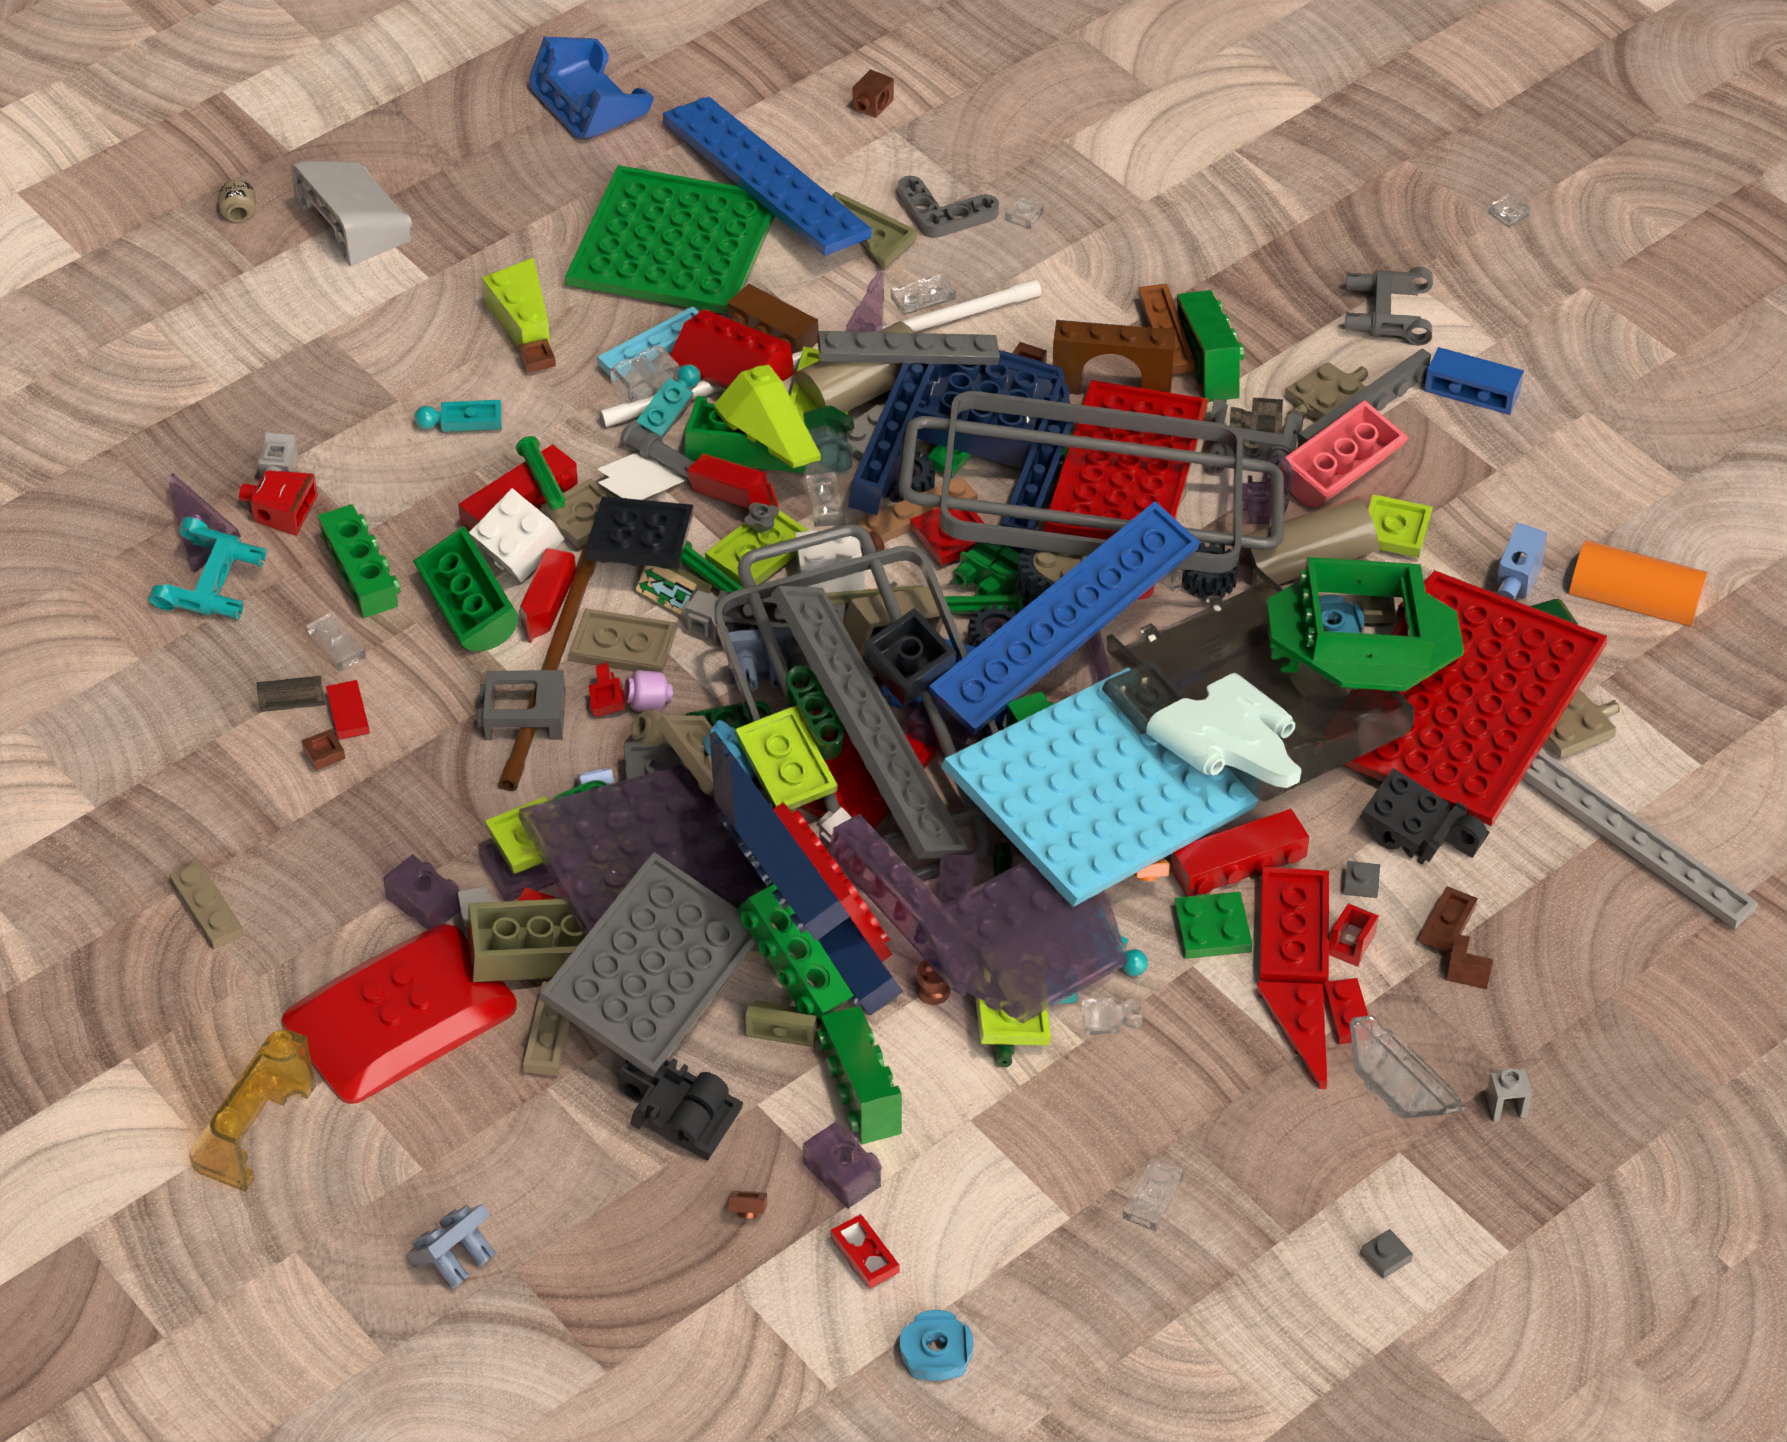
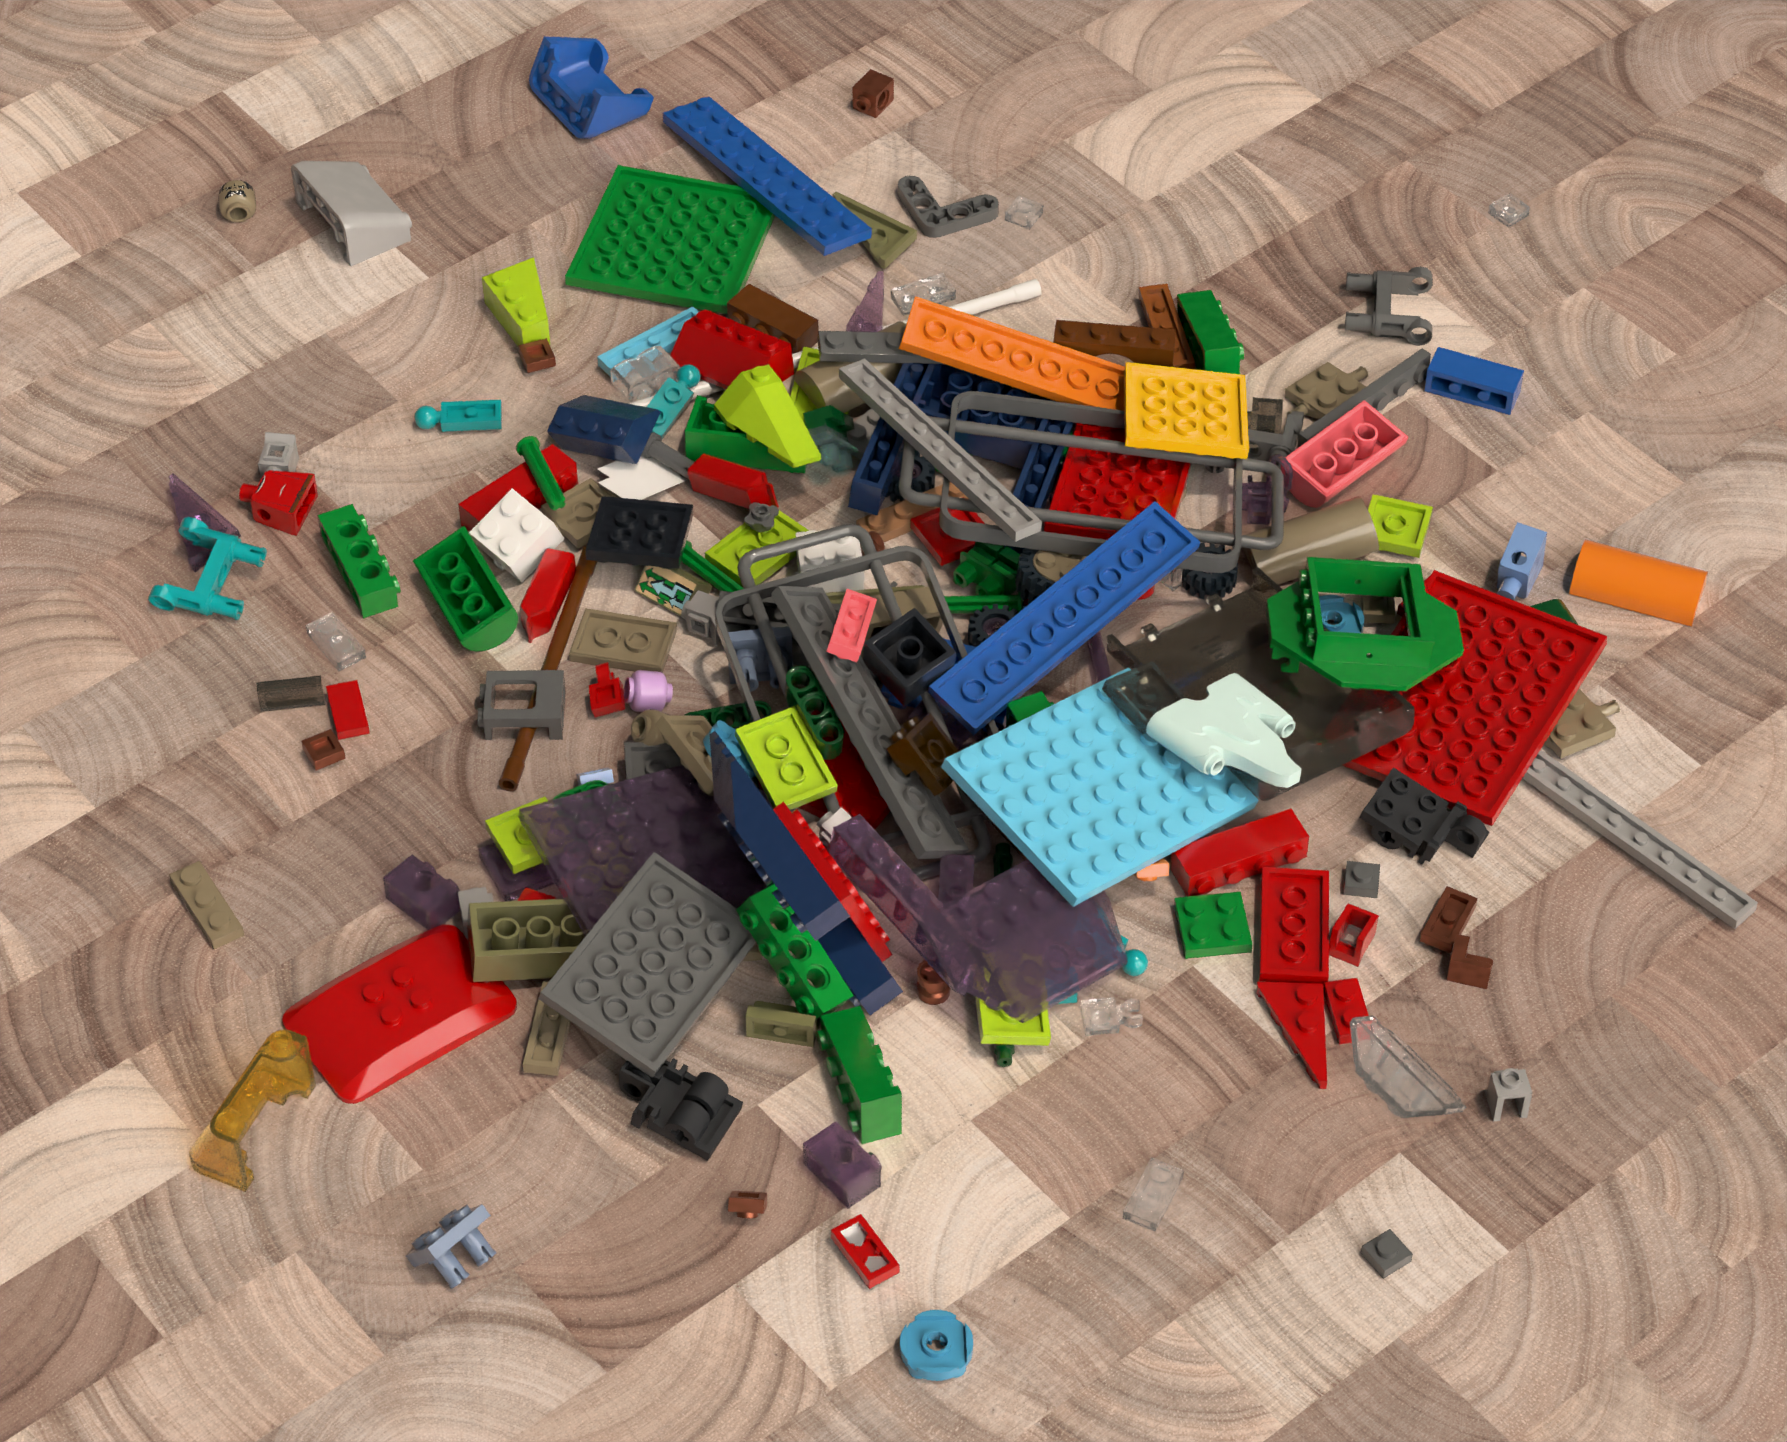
clear plate [806,472,845,527] -> none
none -> dark blue slope [547,395,661,464]
none -> coral plate [826,589,877,663]
none -> light grey plate [839,359,1042,542]
none -> dark brown plate [886,713,959,796]
none -> orange plate [899,296,1125,411]
none -> yellow plate [1124,362,1249,459]

